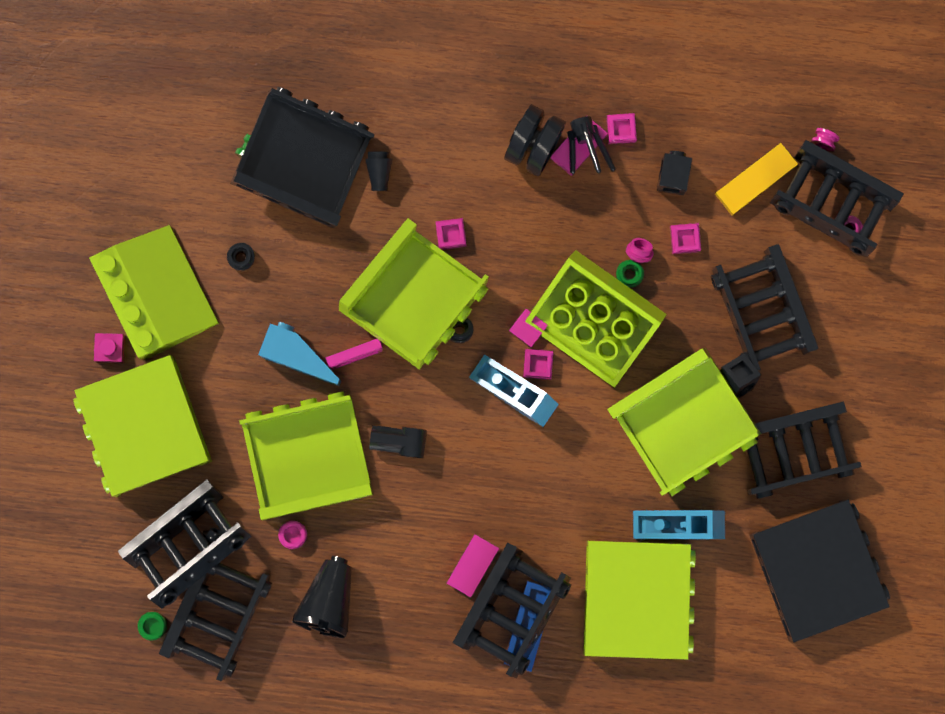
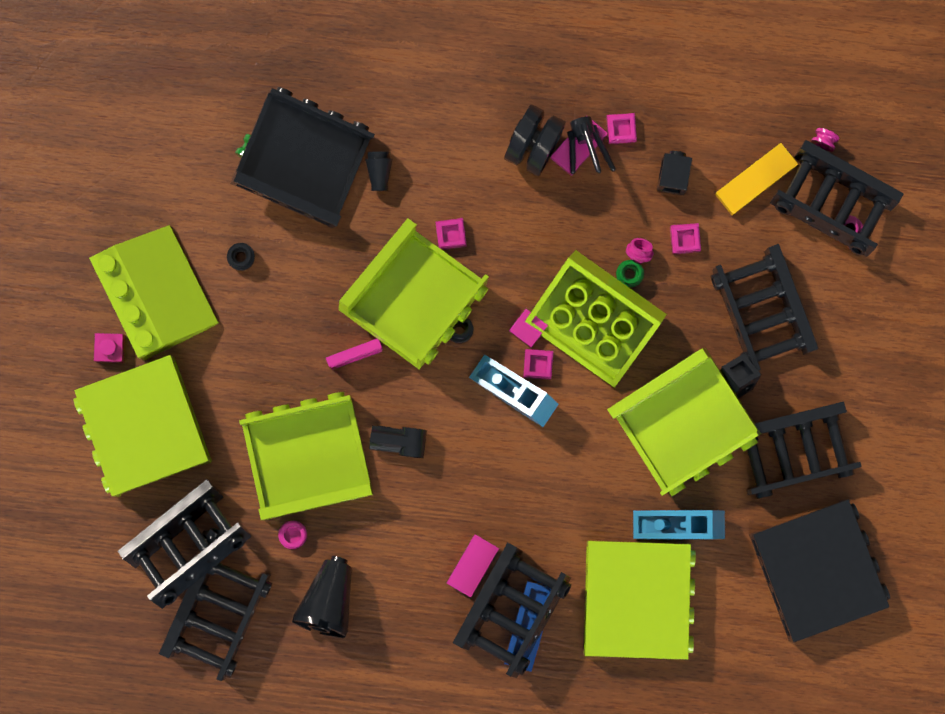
green tile [138,612,167,640] -> none
dark azure slope [258,322,341,386] -> none

